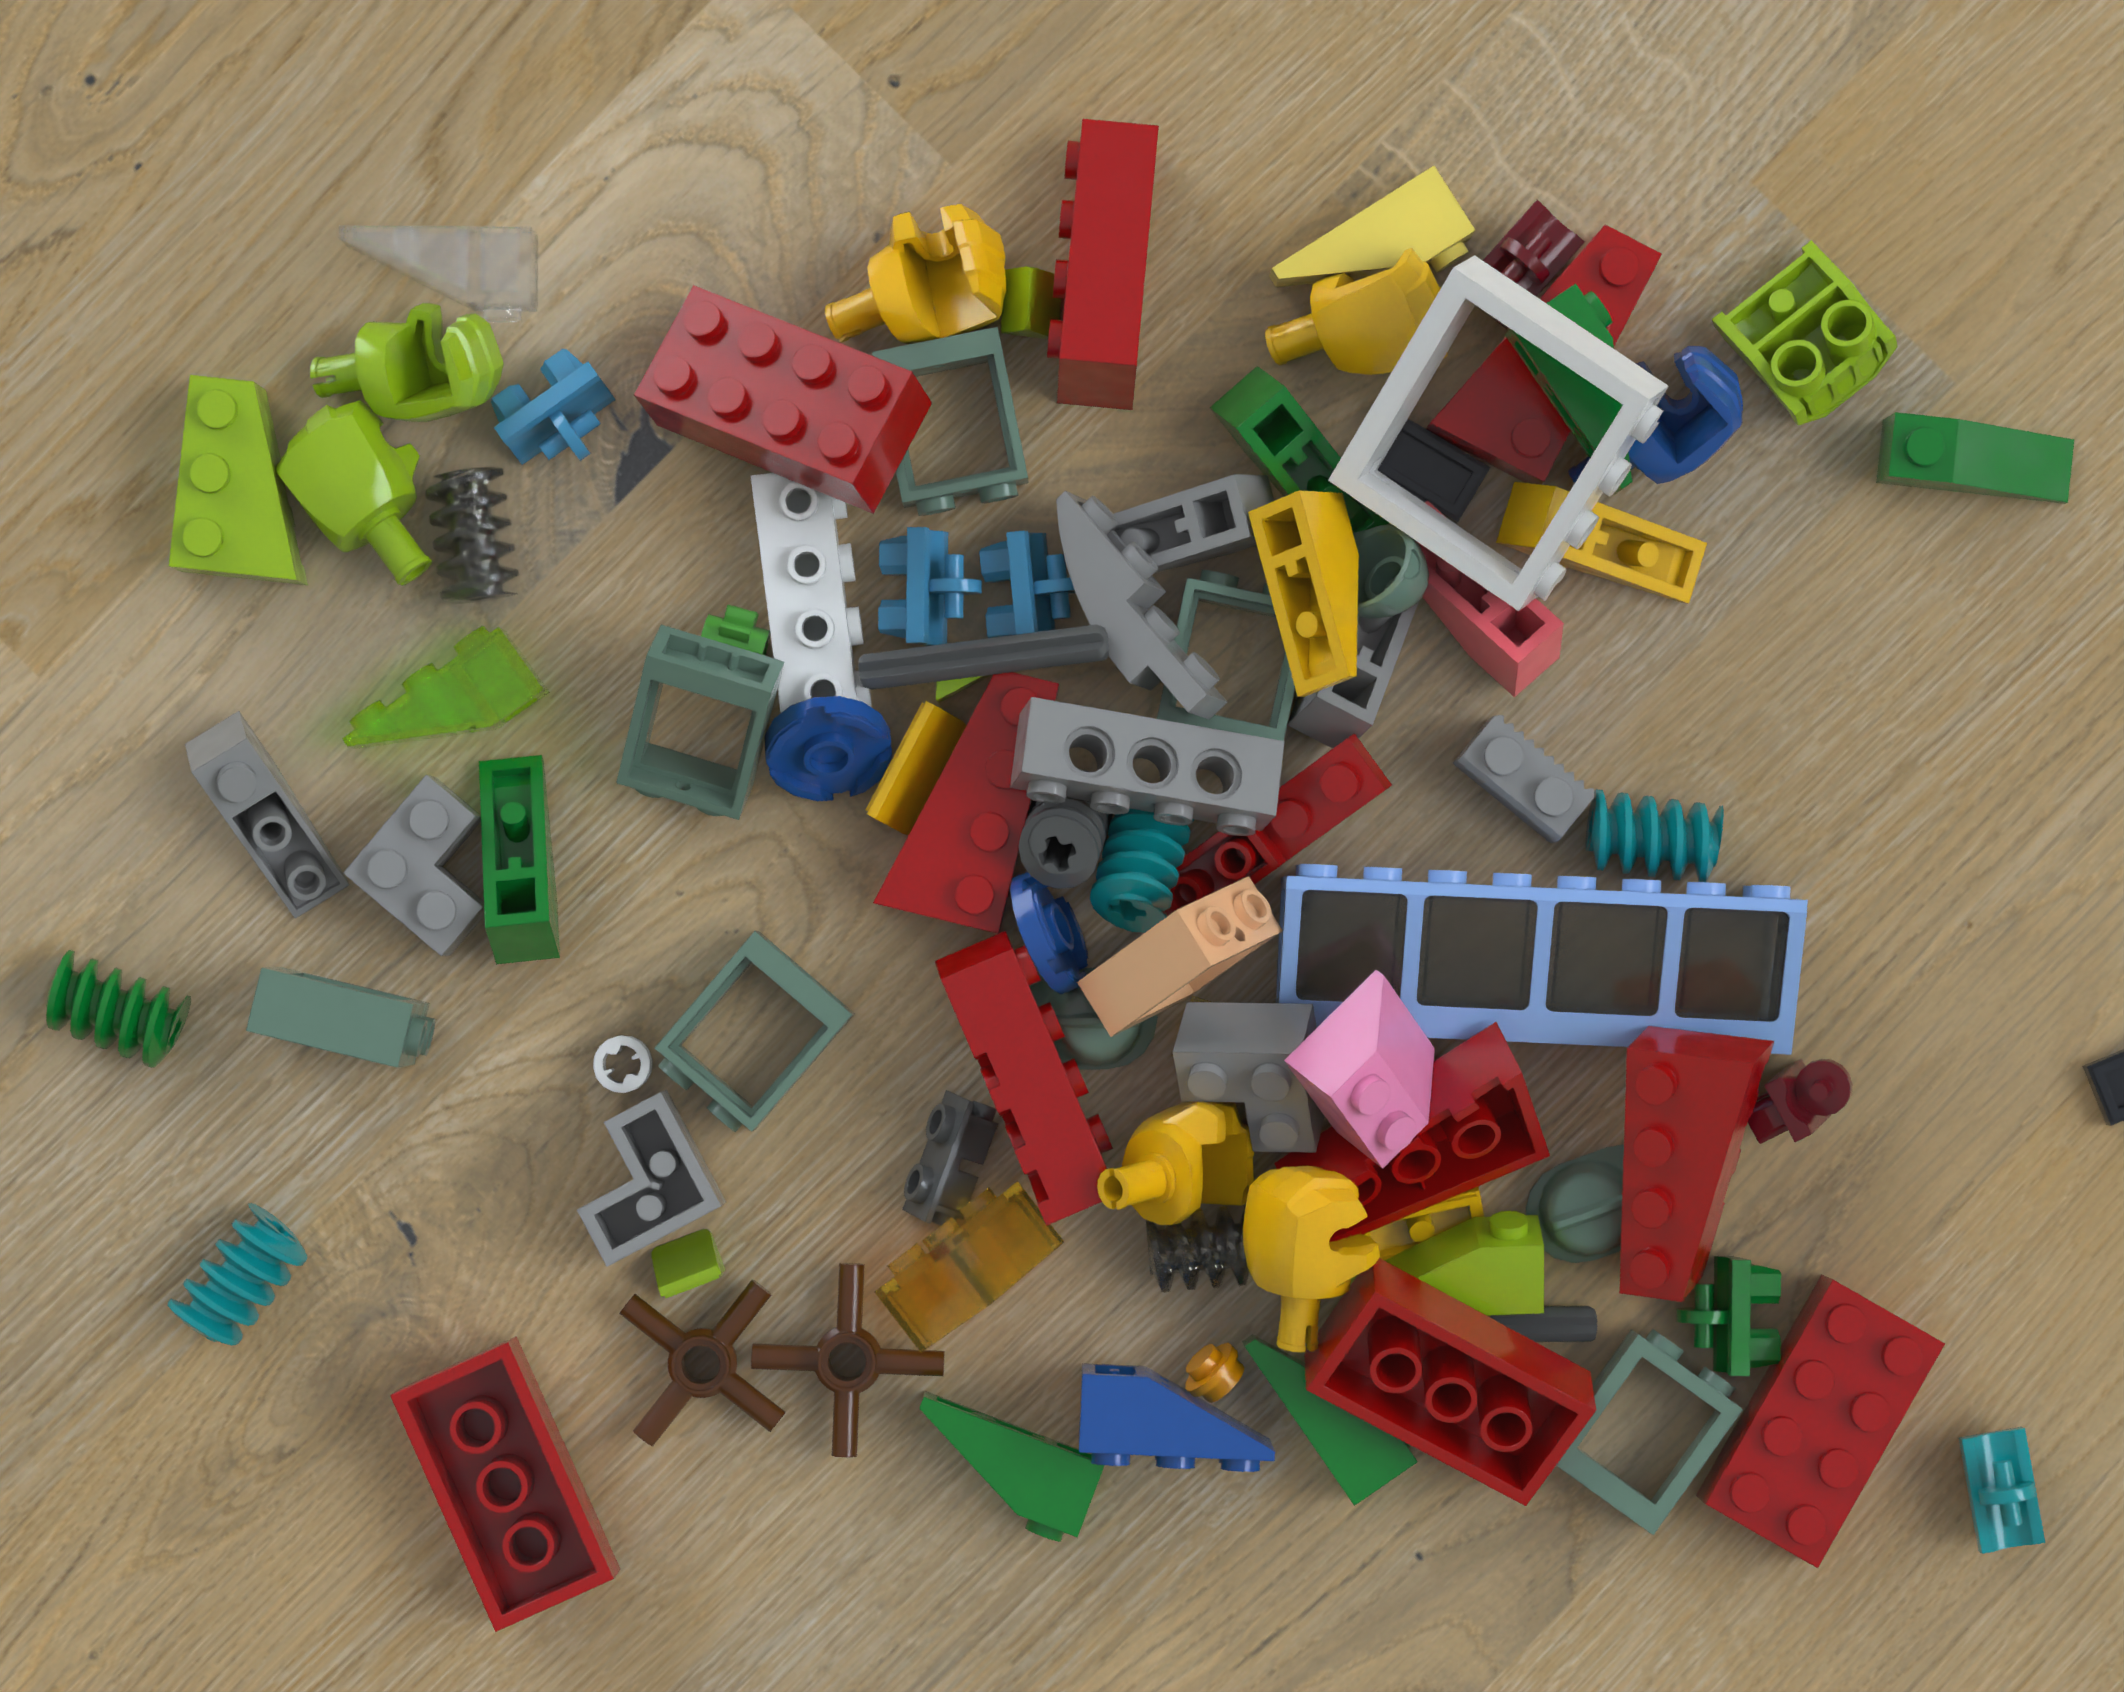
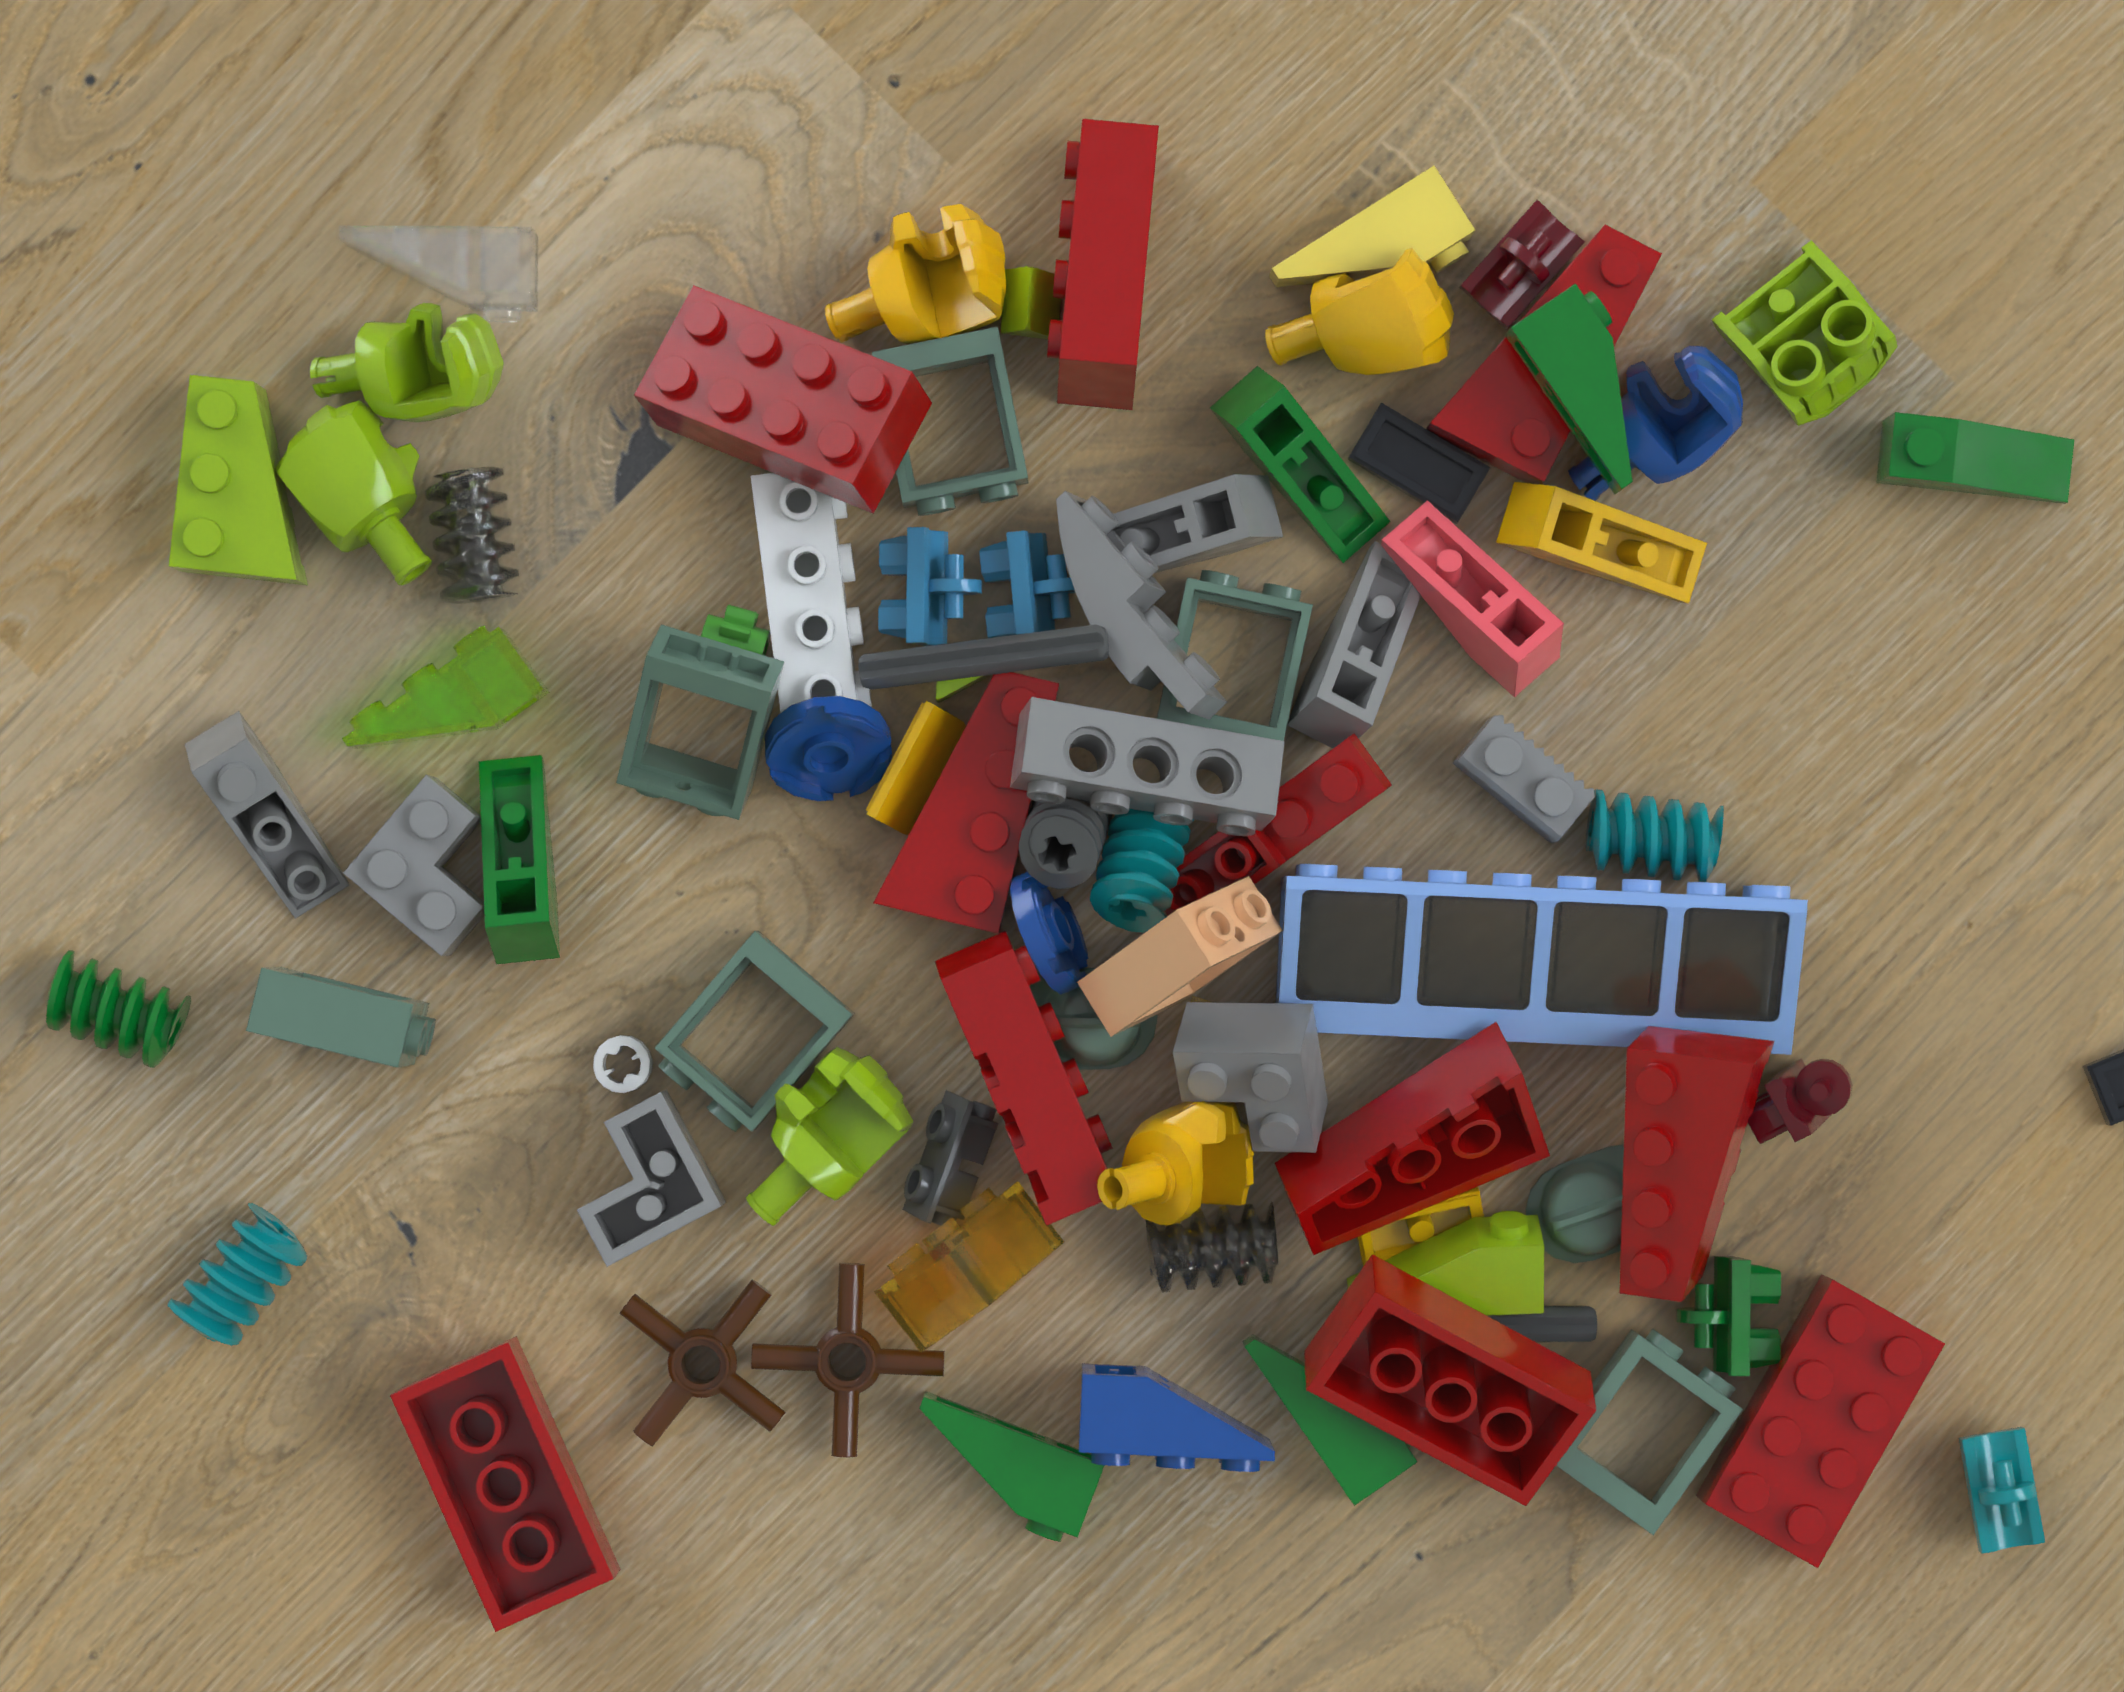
dark azure hips [491,349,616,465] -> none
lime slope [651,1229,726,1298] -> none
light orange plate [1185,1343,1245,1403] -> none
yellow piece [1243,1166,1380,1353] -> none
yellow slope [1248,490,1359,697] -> none
bright pink slope [1284,970,1435,1169] -> none
white window [1328,255,1669,611] -> none
sand green cap [1353,524,1429,619] -> none
none -> lime piece [746,1047,914,1226]

